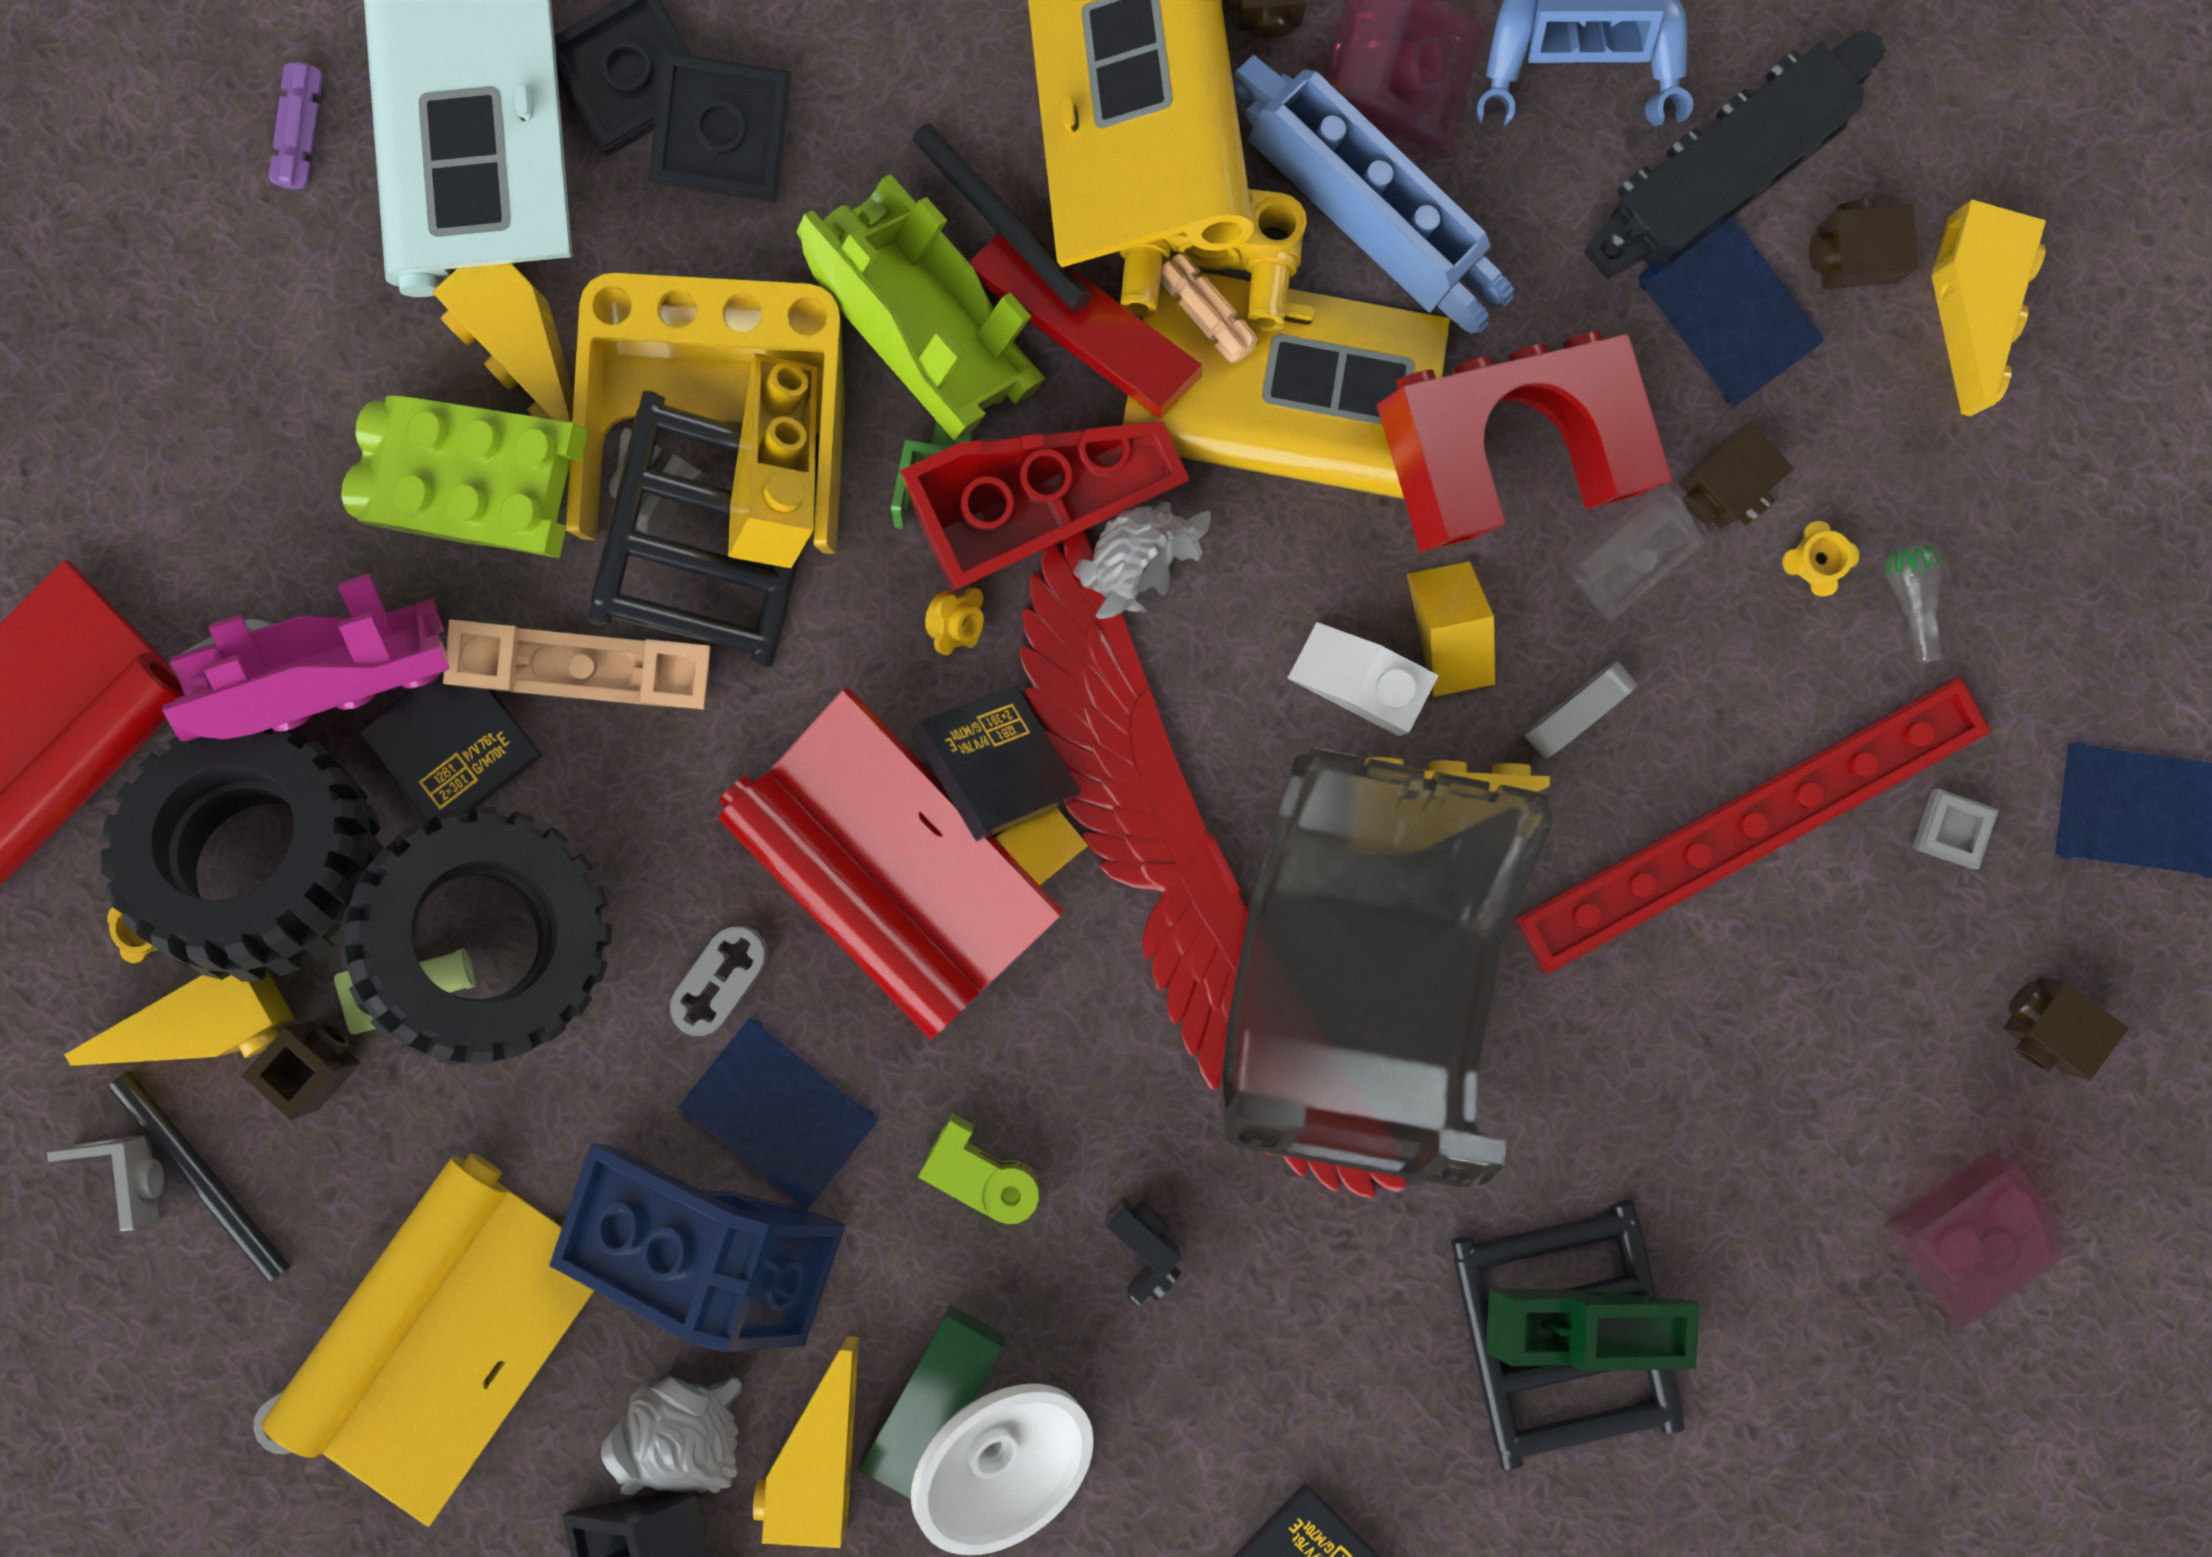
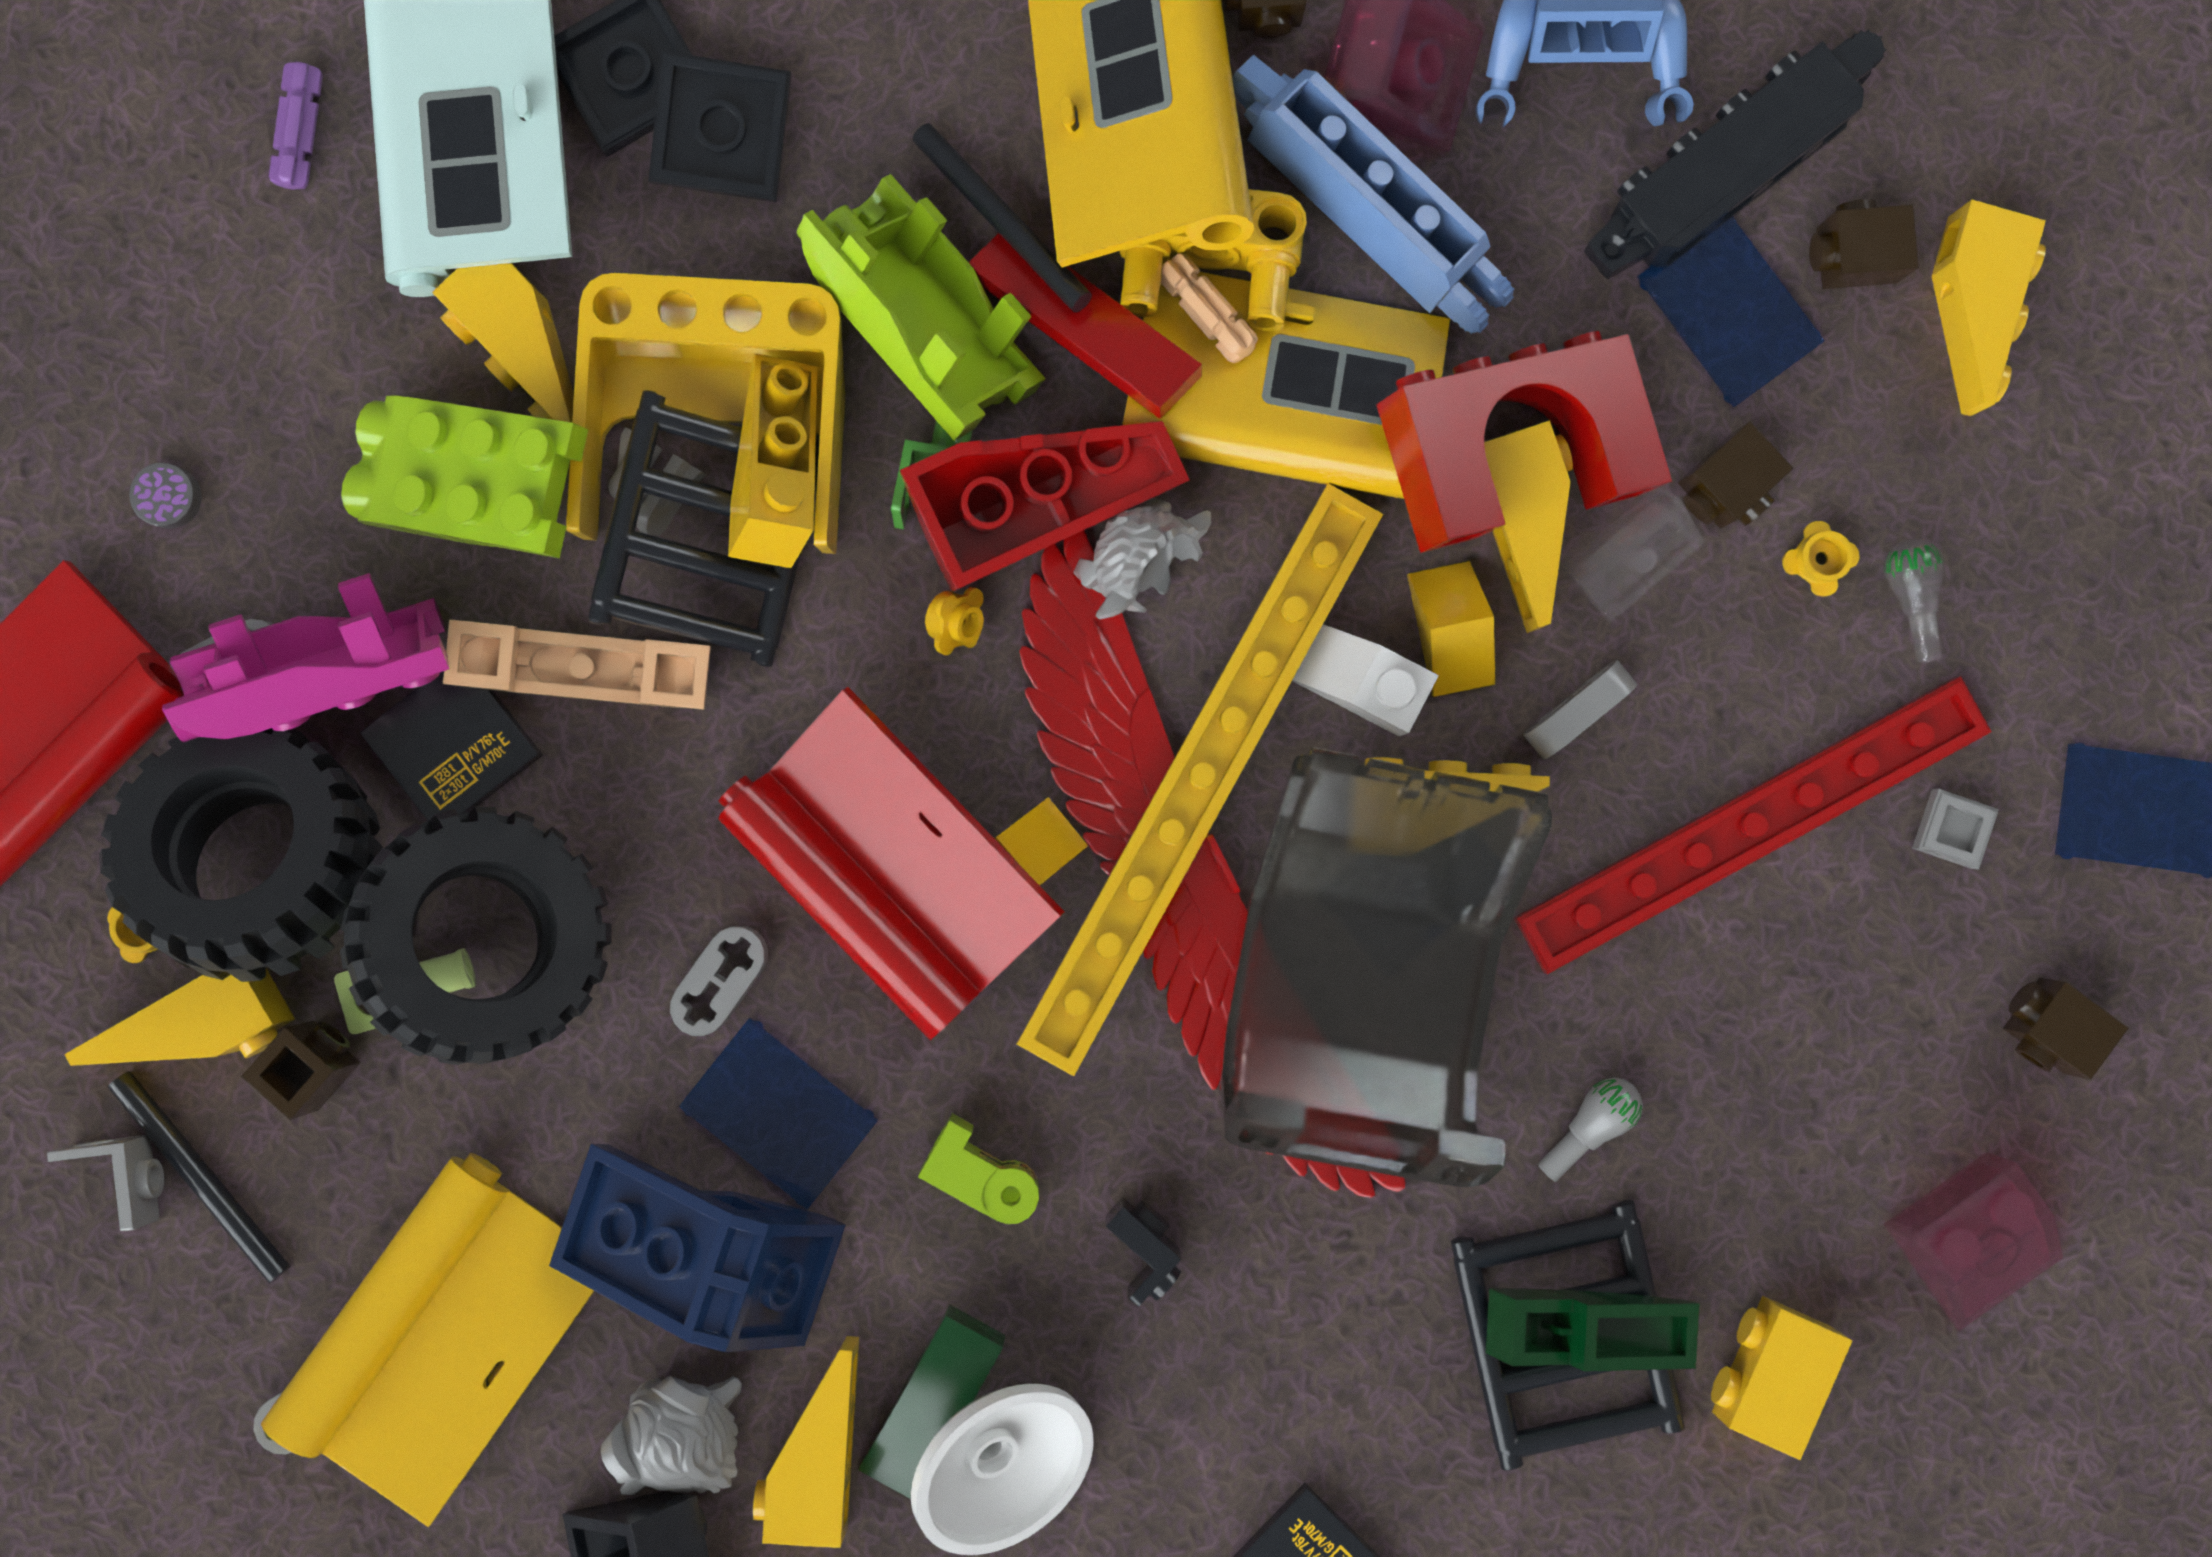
black tile [910,686,1081,842] -> none
none -> flat silver tile [129,463,202,529]
none -> yellow plate [1016,483,1383,1076]
none -> yellow slope [1484,420,1573,633]
none -> light grey piece [1537,1077,1643,1182]
none -> yellow brick [1711,1295,1853,1460]

